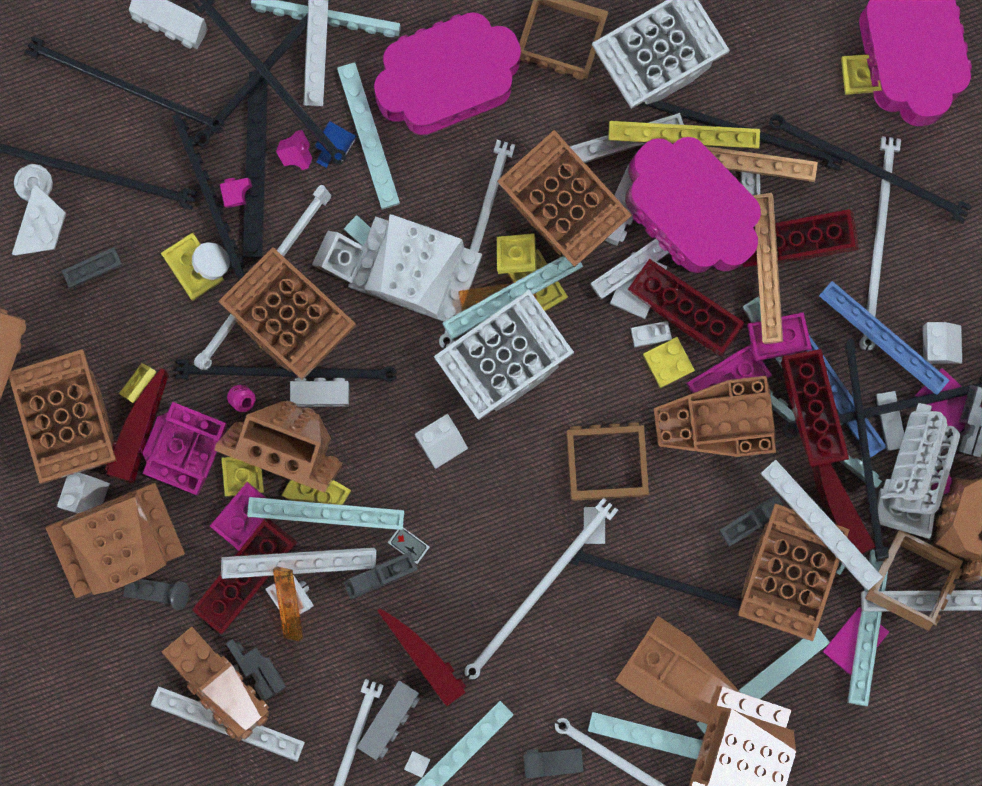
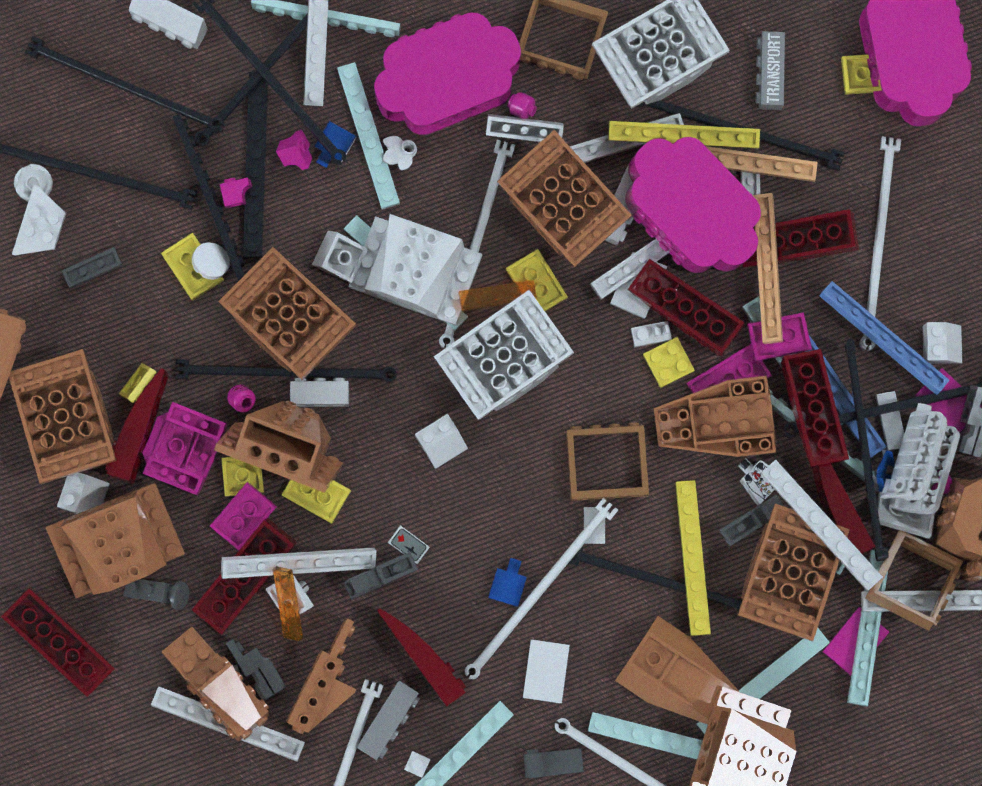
white hinge [194,185,331,370] -> none
light aqua plate [247,497,404,530] -> none
light aqua tile [442,255,583,340] -> none
light yellow plate [497,234,536,274] -> none
black hinge [769,114,971,224] -> none
none -> dark red slope [1,586,115,697]
none -> nougat wedge [286,618,356,734]
none -> white plate [382,136,417,171]
none -> white brick [486,114,564,142]
none -> blue piece [488,558,527,607]
none -> dark pink head [507,92,537,119]
none -> white tile [523,640,570,703]
none -> light yellow plate [675,480,711,636]
none -> torso [738,458,775,505]
none -> light grey brick [756,31,785,110]
none -> blue piece [873,450,895,492]

